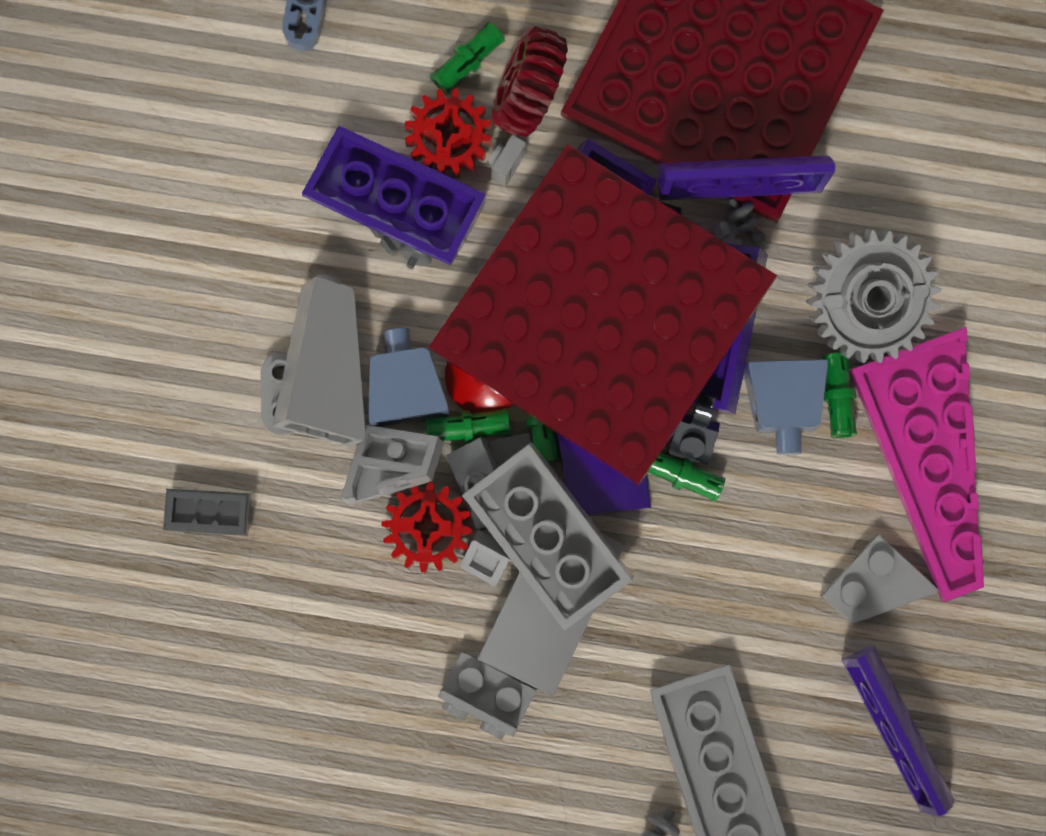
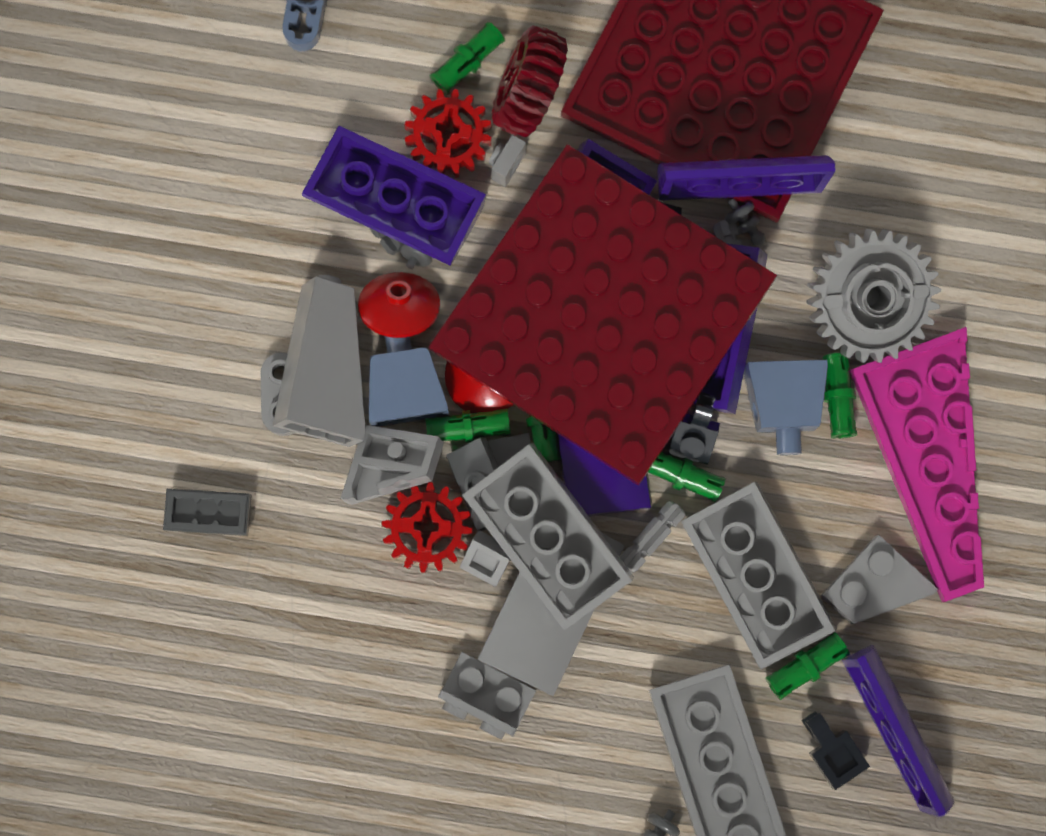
none -> red dish [358,272,440,338]
none -> light grey axle [620,500,685,573]
none -> light grey slope [681,482,837,670]
none -> green pin [765,632,850,700]
none -> black plate [801,711,870,790]

